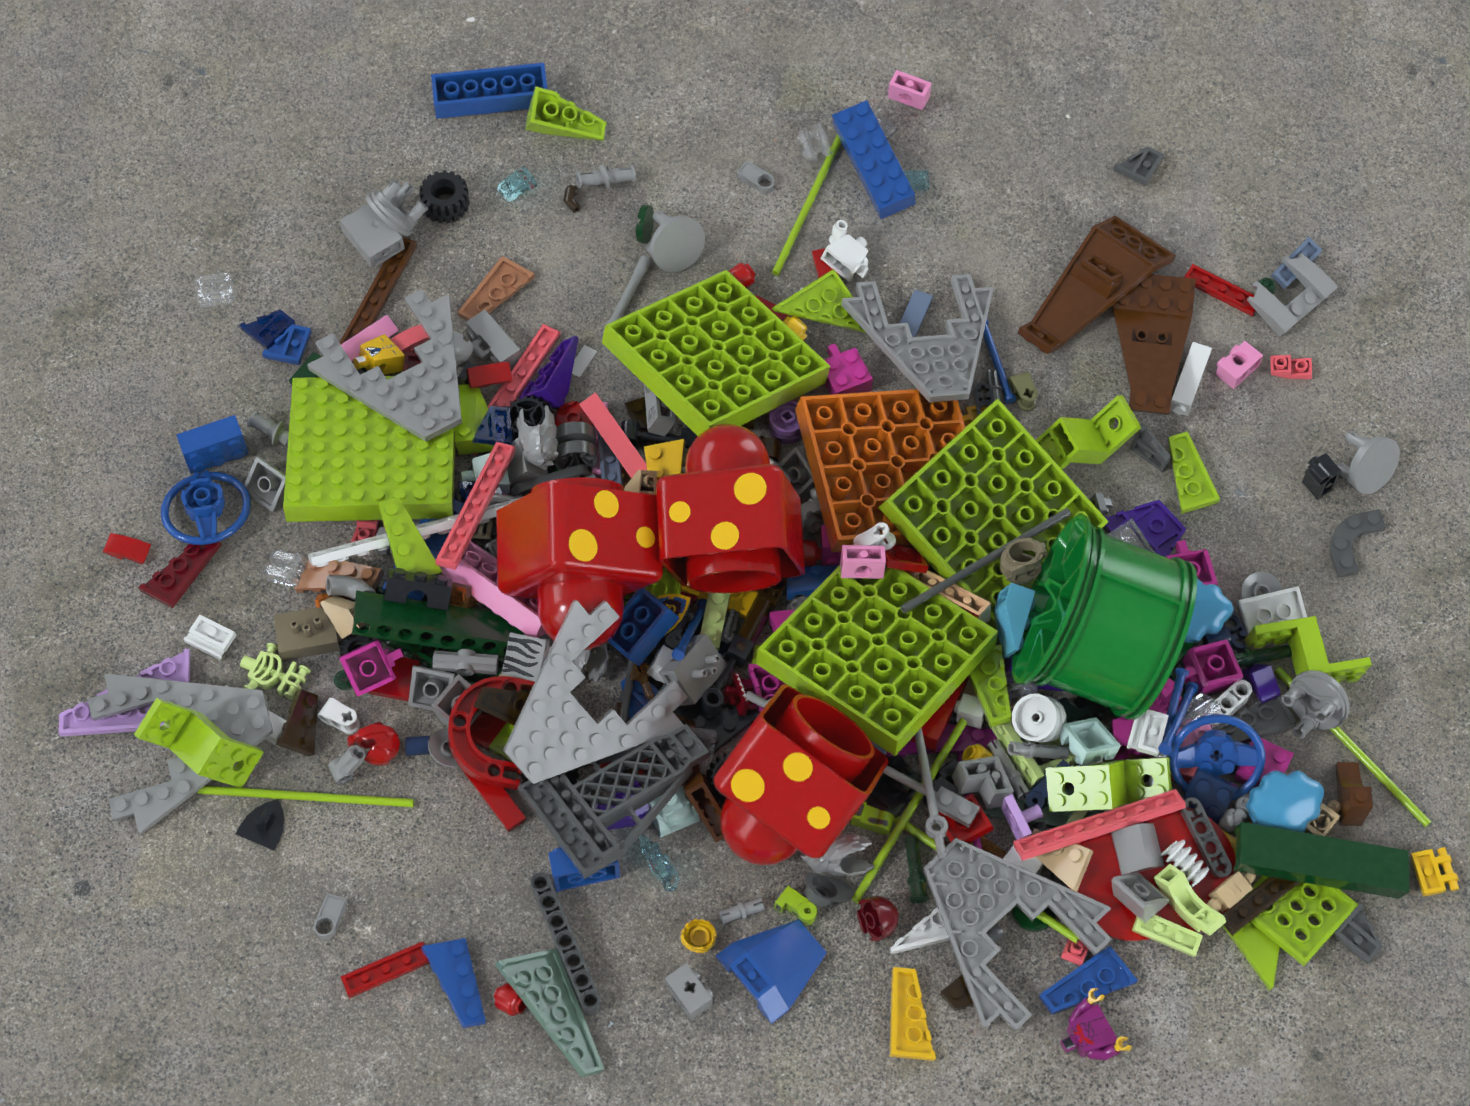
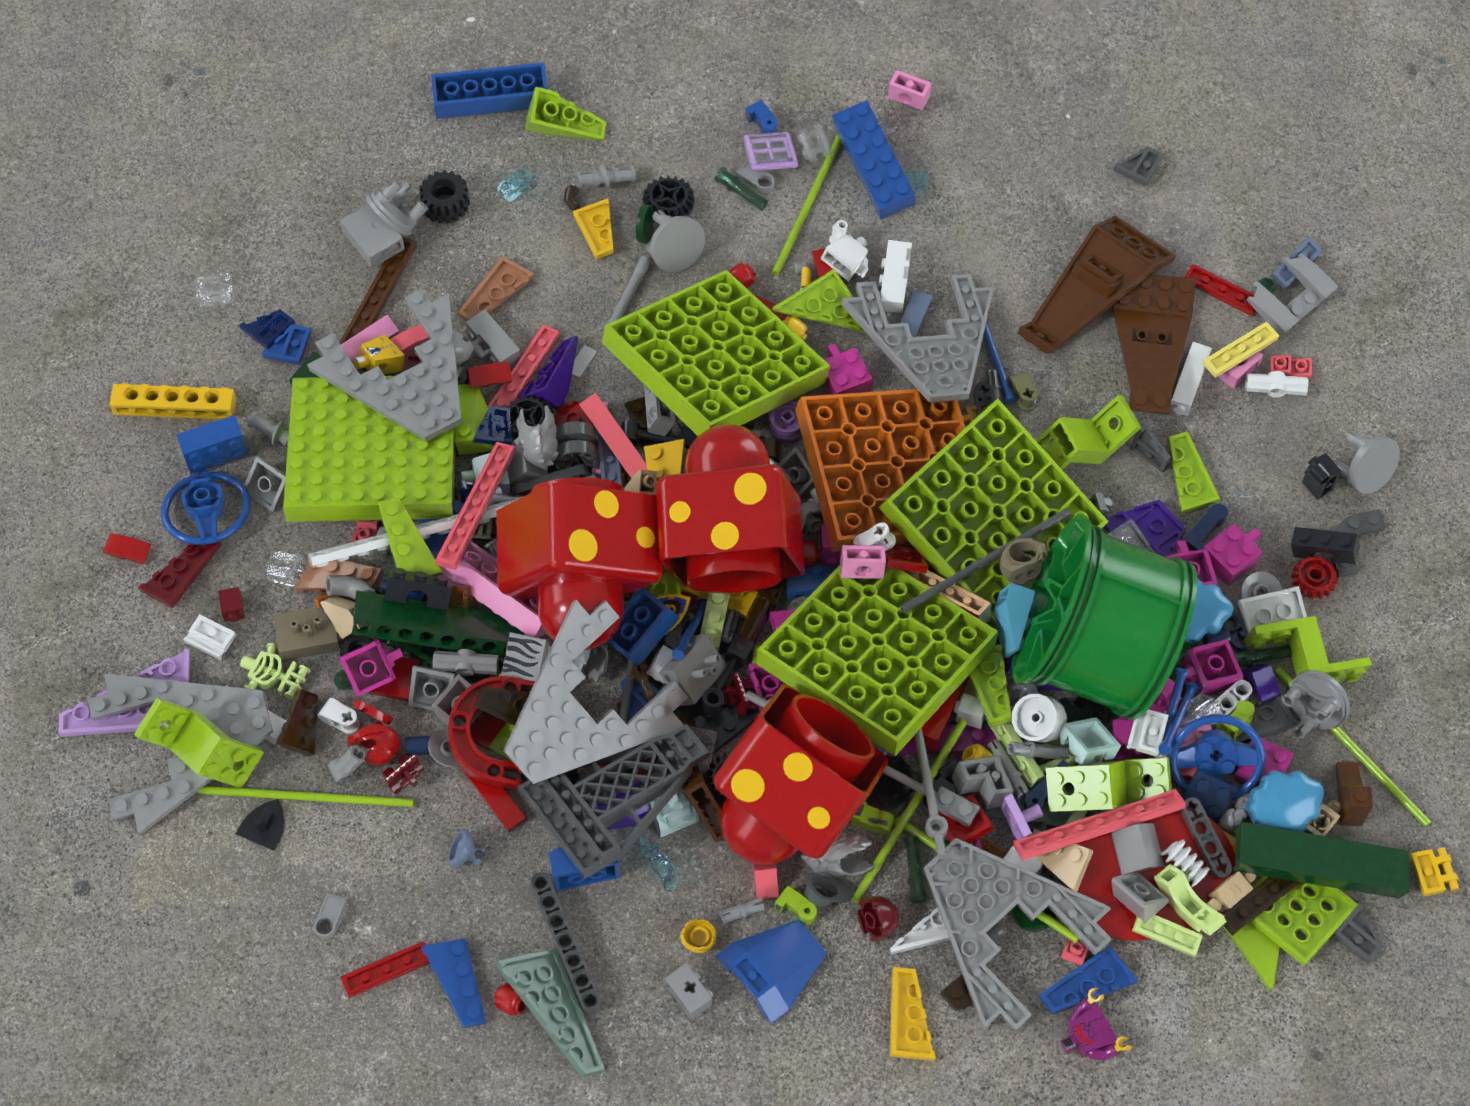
none -> yellow brick [110,383,237,420]
none -> dark red brick [218,587,245,622]
none -> red tile [352,699,394,725]
none -> dark red hips [382,753,424,794]
none -> sand blue hair [448,828,485,868]
none -> yellow wing [573,198,614,260]
none -> black gear [643,175,695,217]
none -> clear green pin [714,167,768,211]
none -> clear piece [743,132,798,171]
none -> blue leg [745,99,778,134]
none -> coral slope [752,864,779,900]
none -> yellow arm [795,262,811,288]
none -> white wedge [878,240,912,314]
none -> dark blue leg [1184,504,1228,551]
none -> light yellow plate [1203,322,1279,378]
none -> dark pink hinge [1203,524,1263,586]
none -> lime leg [1216,700,1255,740]
none -> white piece [1245,371,1308,398]
none -> black arch [1291,527,1360,564]
none -> red gear [1291,556,1338,600]

